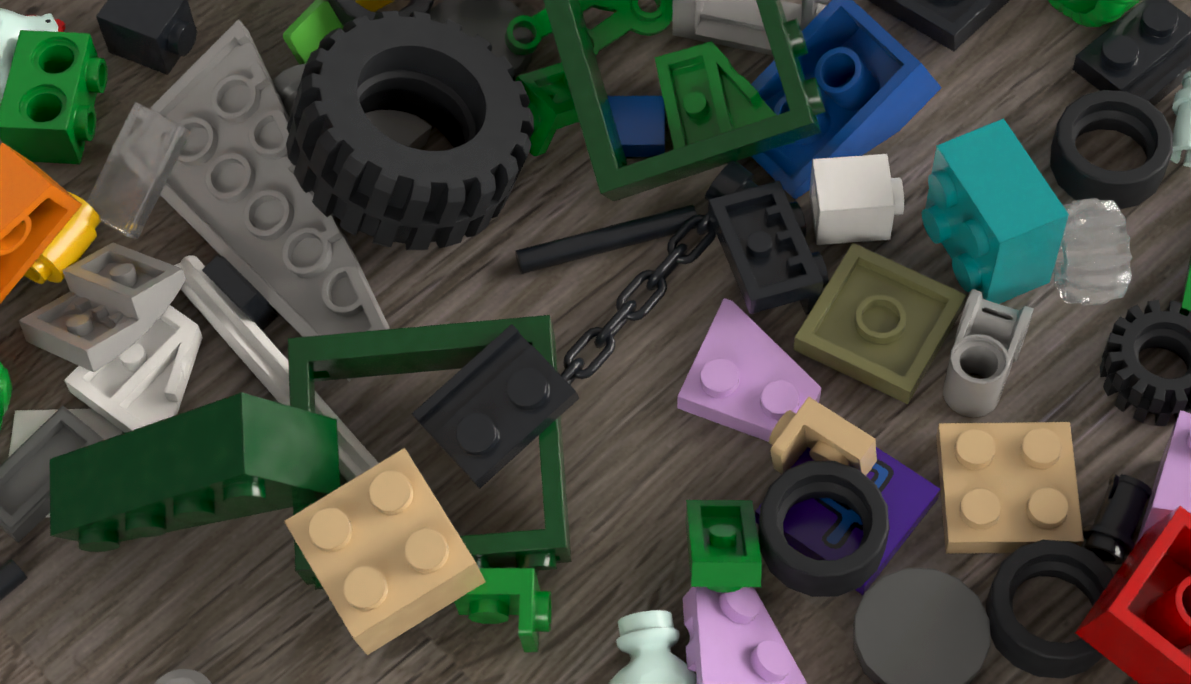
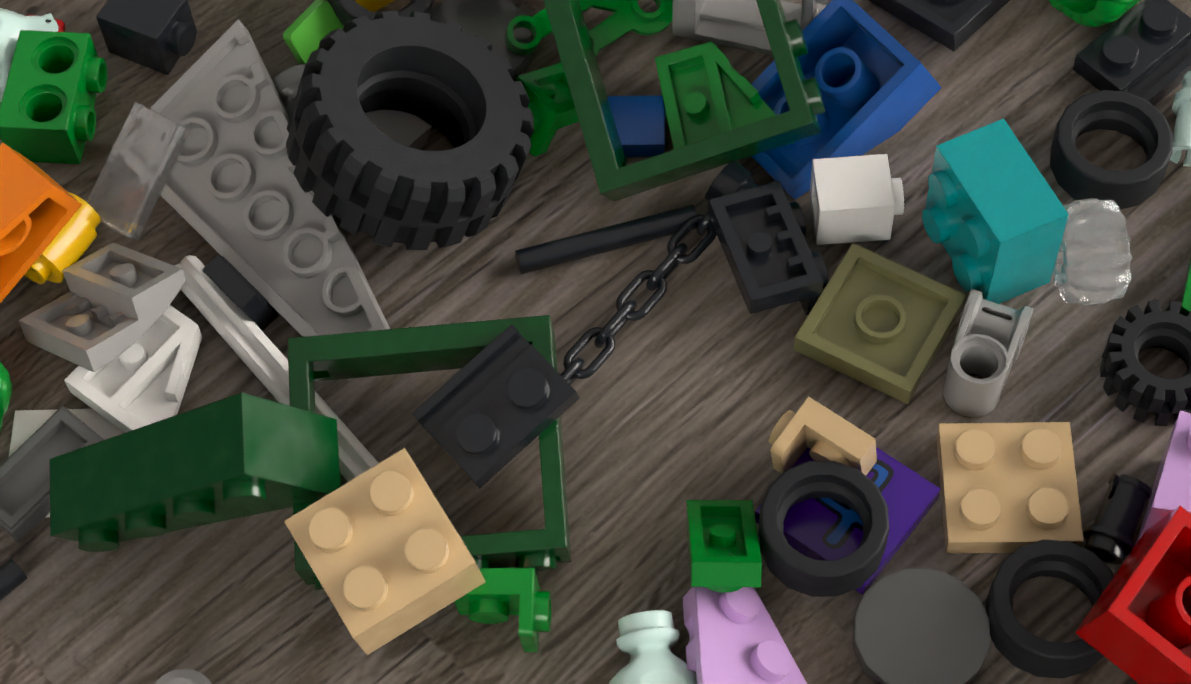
lavender wing [677,298,821,442] -> none

